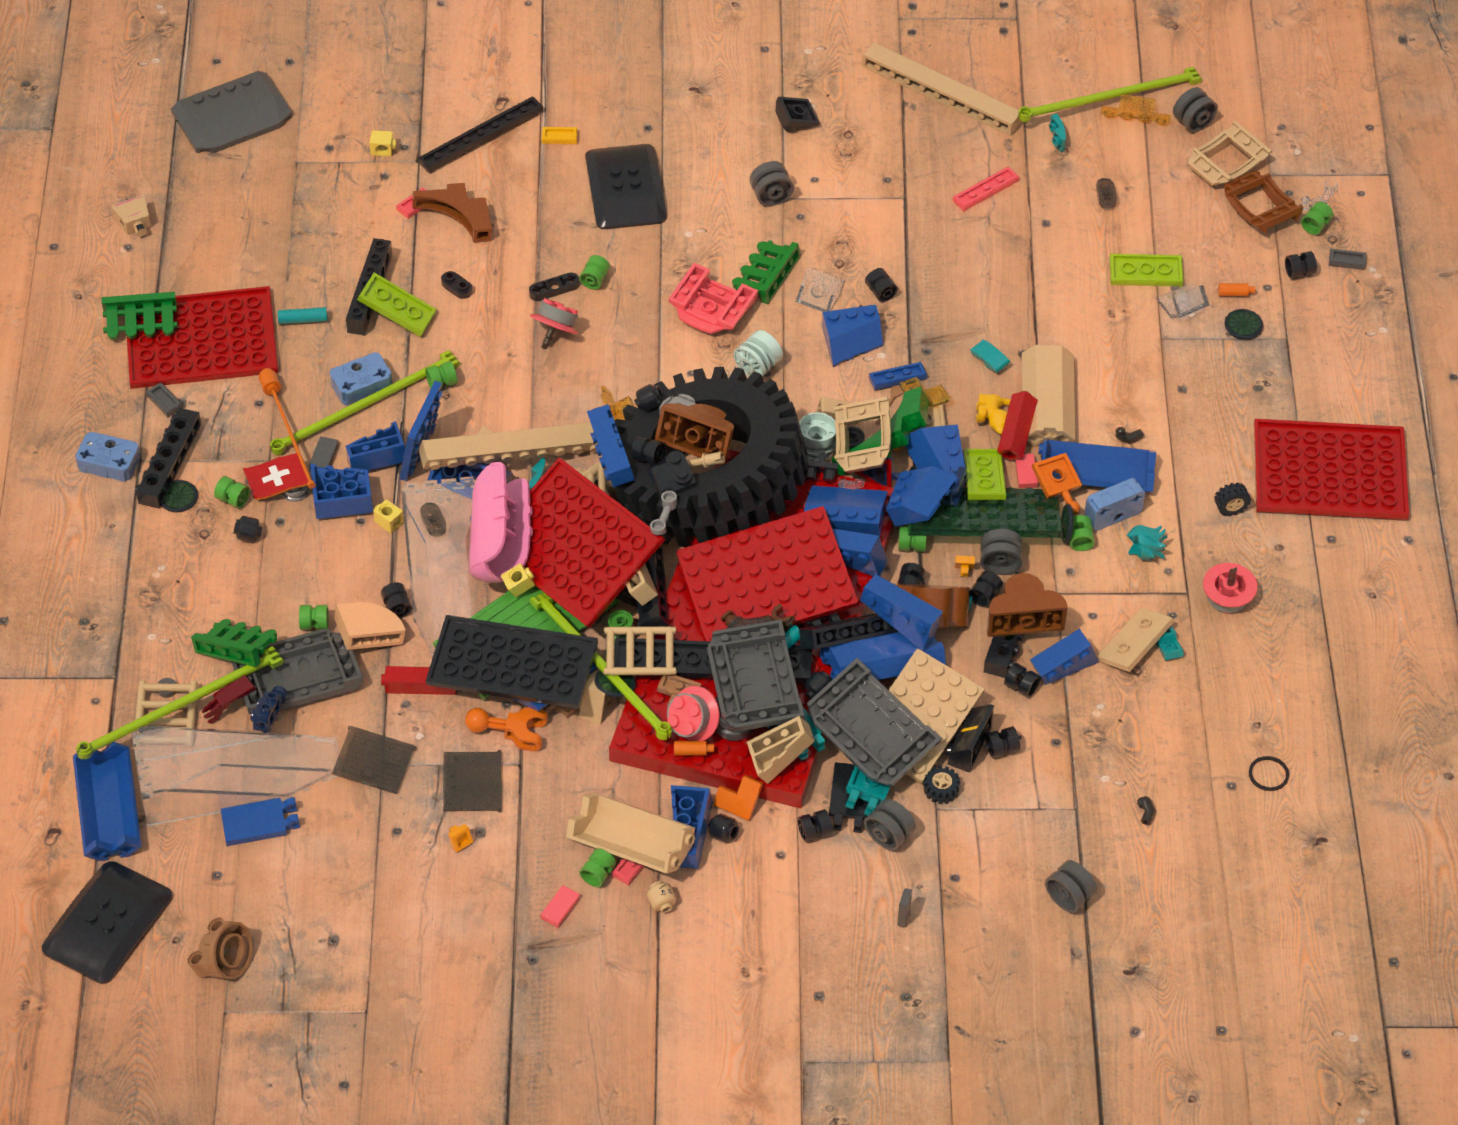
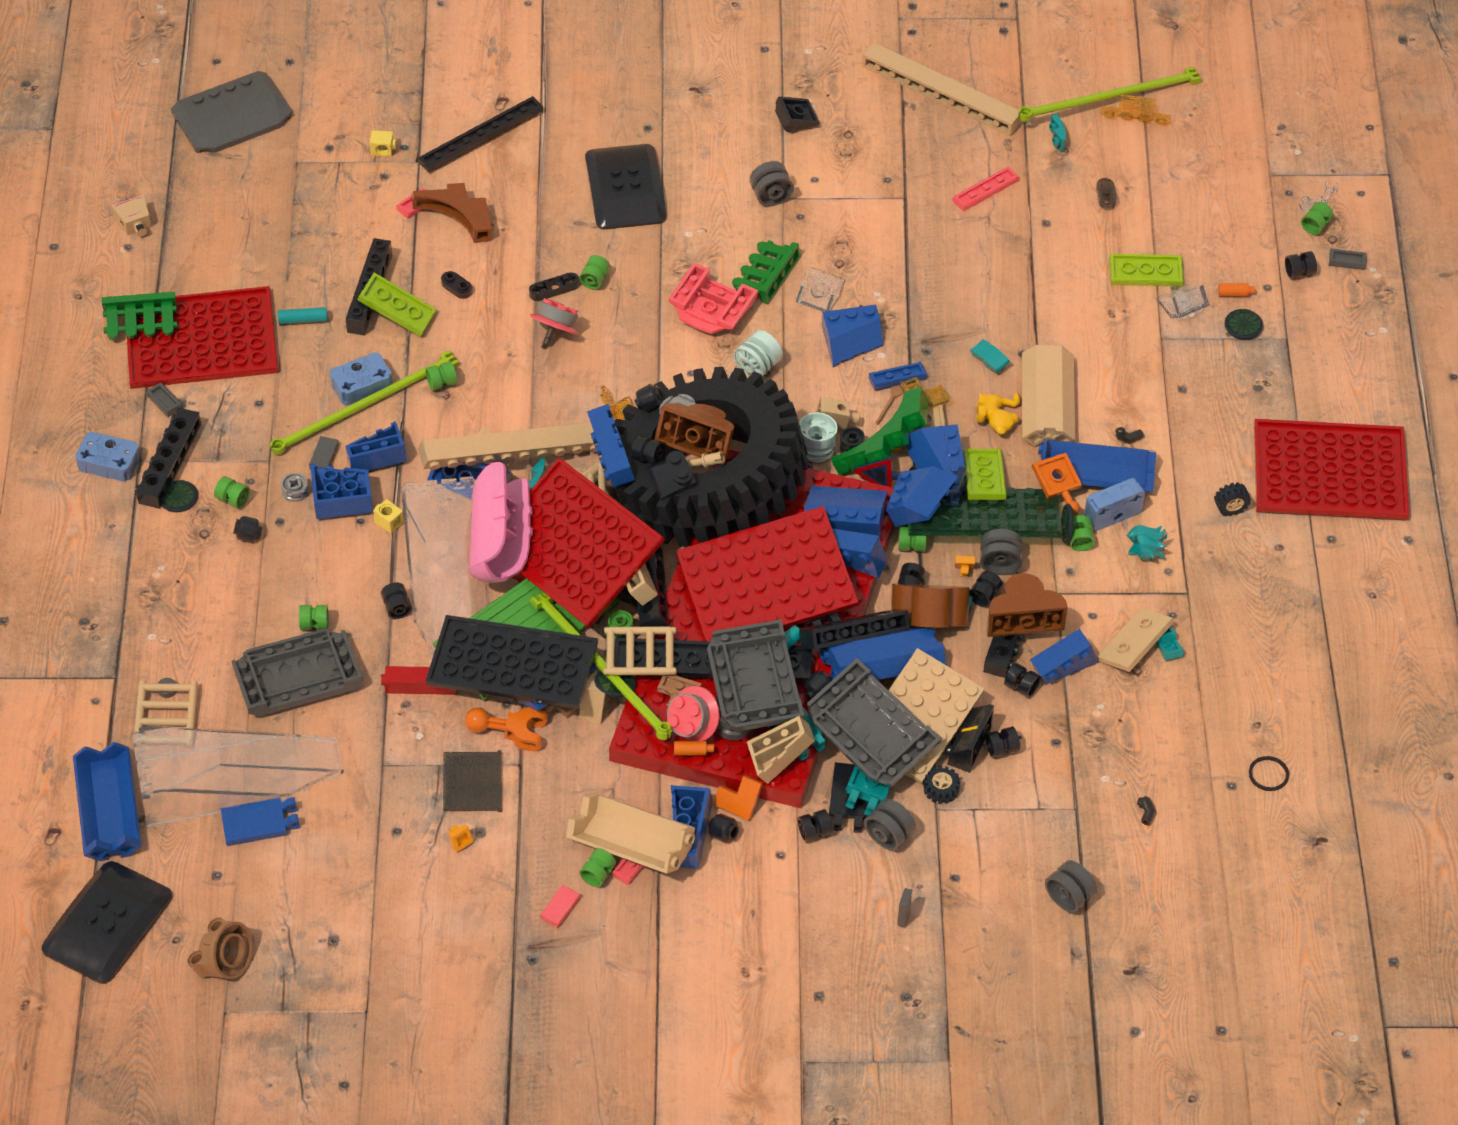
lime hinge [76,646,284,759] -> none
green fence [191,619,277,667] -> none
dark red arm [202,675,257,723] -> none
flag [243,368,316,500] -> none
dark blue brick [250,686,287,733] -> none
clear smoke piece [332,726,417,794] -> none
light nougat brick [334,602,406,650] -> none
blue plate [399,381,443,481] -> none
clear smoke plate [420,503,447,537] -> none
light yellow brick [501,563,535,597] -> none
yellow tile [542,127,577,144] -> none
tan head [646,881,676,913] -> none
light grey bar [650,491,677,535] -> none
piece [721,603,795,631] -> none
black hips [804,451,838,483] -> none
tan wedge [833,396,891,473] -> none
clear tile [838,479,864,490] -> none
blue wedge [860,574,943,651] -> none
black wheel [865,268,898,302] -> none
red brick [997,391,1038,461] -> none
coral tile [1015,454,1038,488] -> none
dark grey wheel [1173,87,1218,133] -> none
tan wedge [1188,120,1272,186] -> none
coral piece [1203,563,1257,614] -> none
dark orange wedge [1224,171,1303,234] -> none

